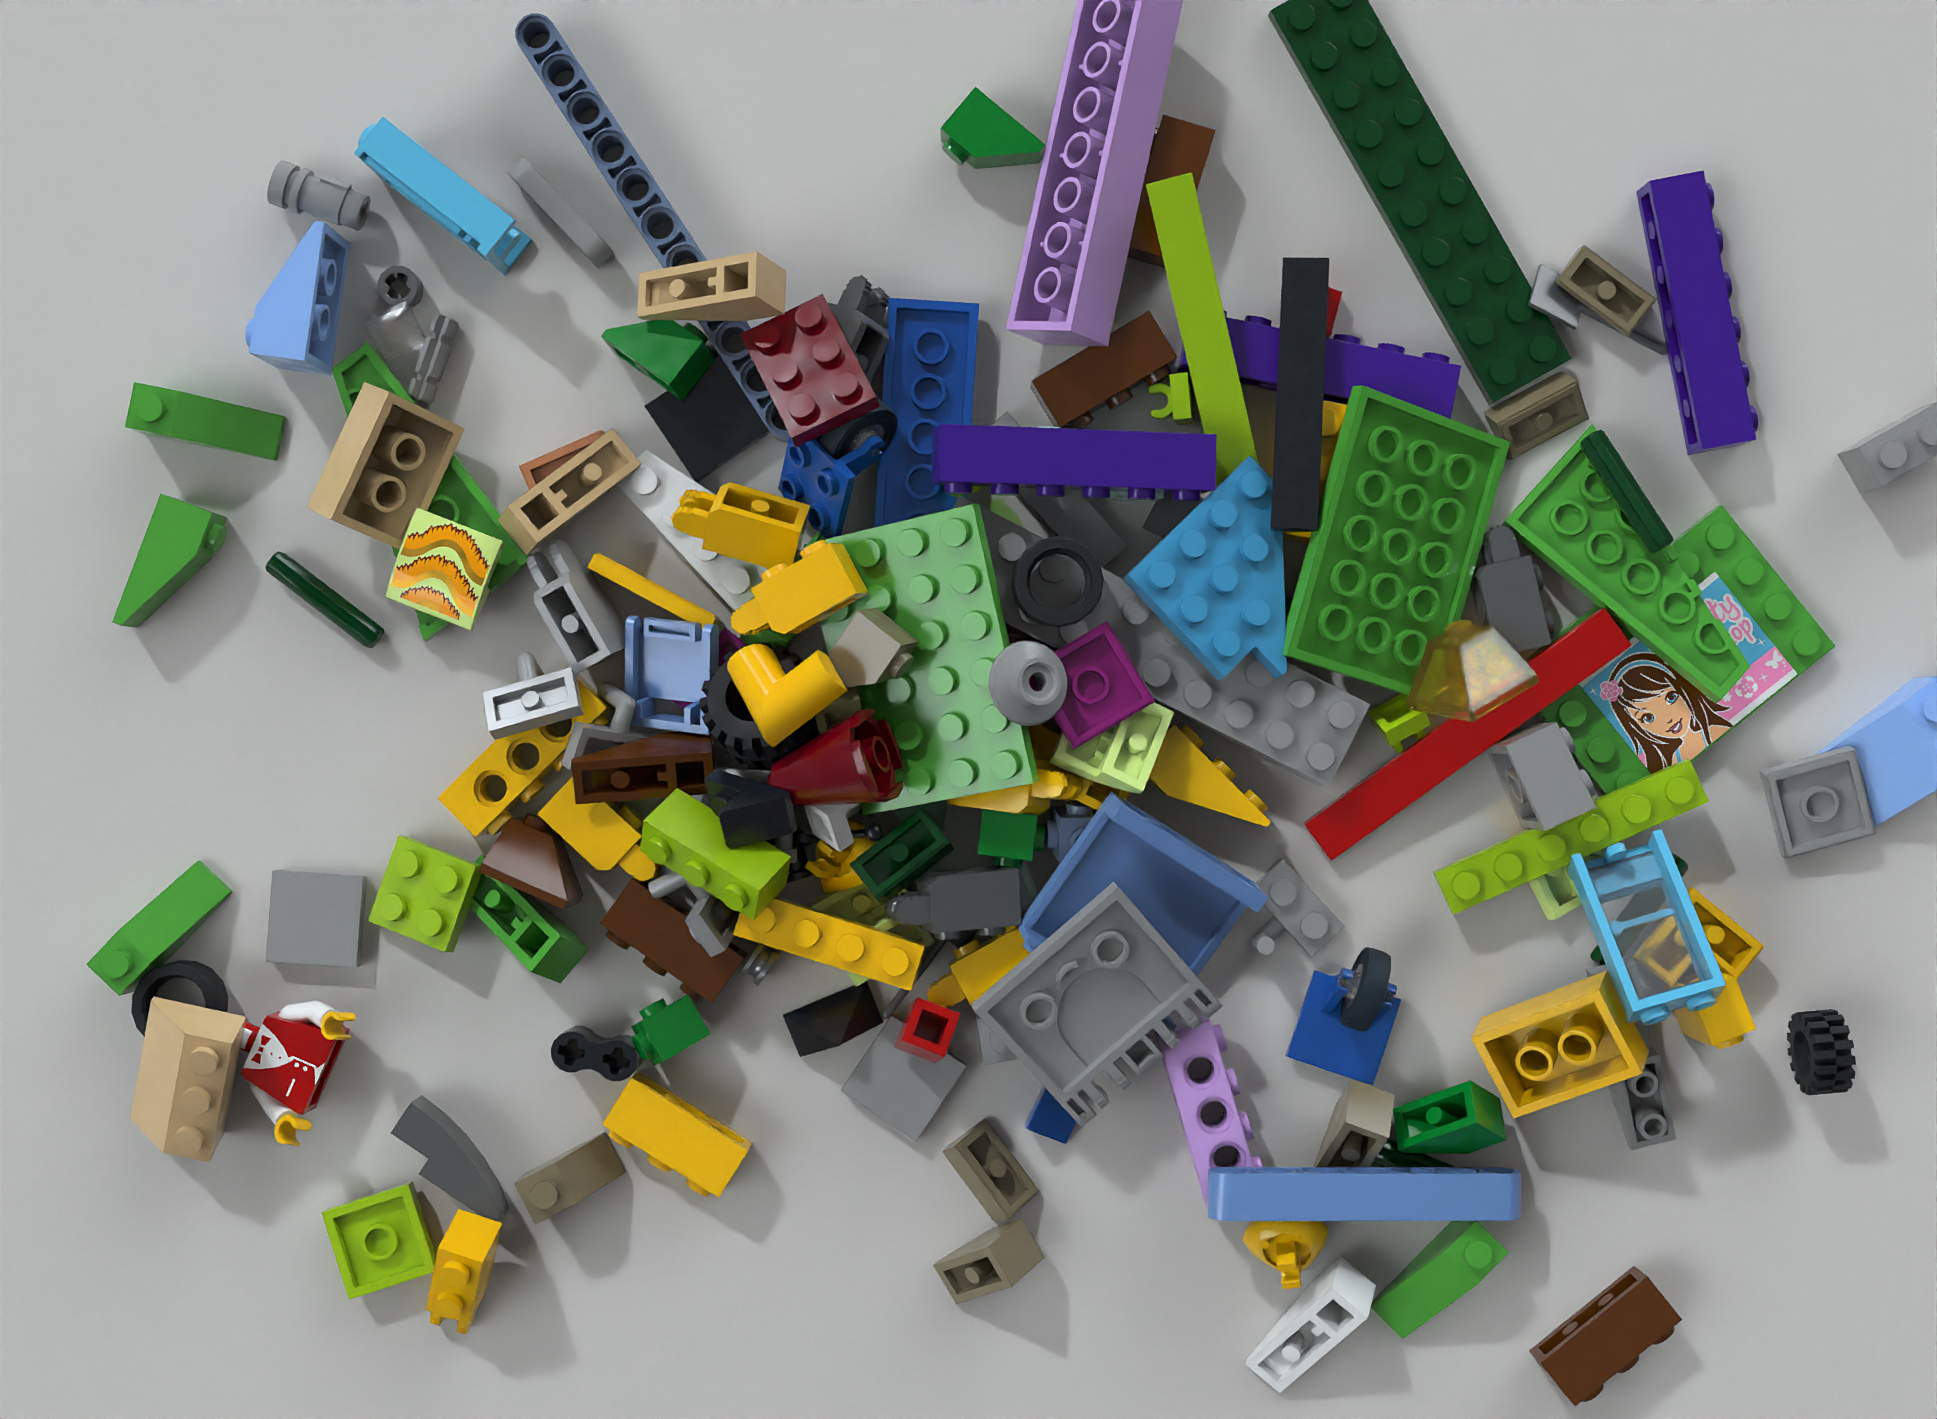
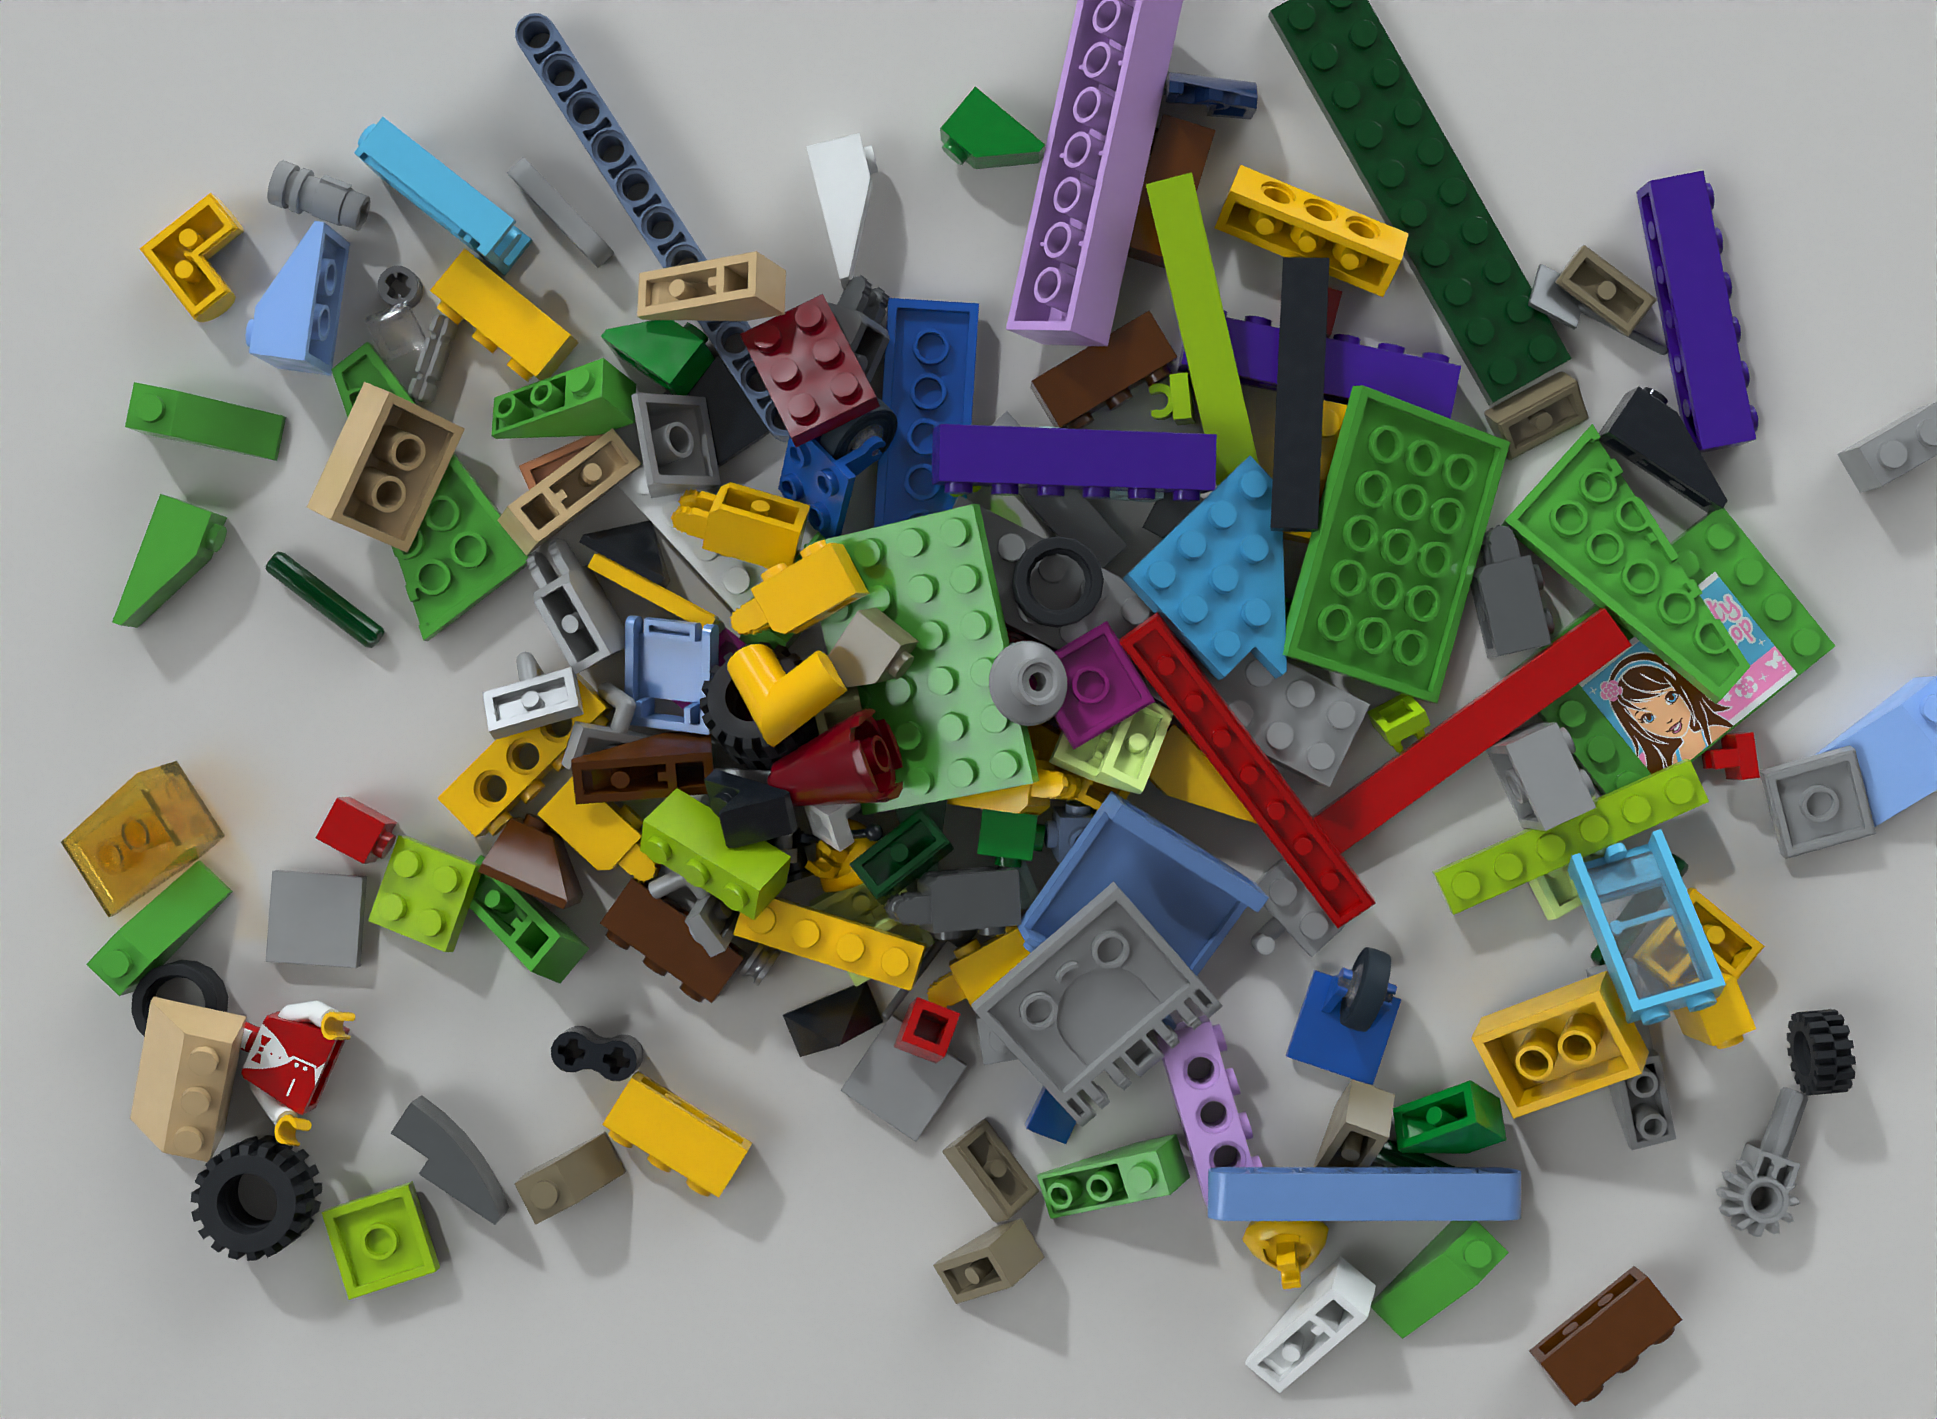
slope [385,507,505,632] -> none
yellow hinge [426,1209,502,1335] -> none
green brick [631,994,710,1066] -> none
clear yellow slope [1406,620,1539,722] -> none
dark green axle [1580,430,1673,553] -> none
none -> clear yellow slope [61,761,225,917]
none -> yellow brick [139,193,244,322]
none -> black tyre [191,1135,322,1261]
none -> red brick [315,797,397,864]
none -> yellow brick [430,248,579,382]
none -> bright green slope [491,358,636,439]
none -> black slope [579,520,670,588]
none -> light grey slope [631,393,721,498]
none -> white slope [806,133,878,288]
none -> bright green slope [1037,1134,1190,1219]
none -> red tile [1119,612,1376,928]
none -> dark blue slope [1163,72,1258,119]
none -> yellow brick [1214,165,1409,297]
none -> black slope [1599,386,1728,513]
none -> red tile [1701,732,1760,780]
none -> light grey gear [1716,1087,1808,1237]

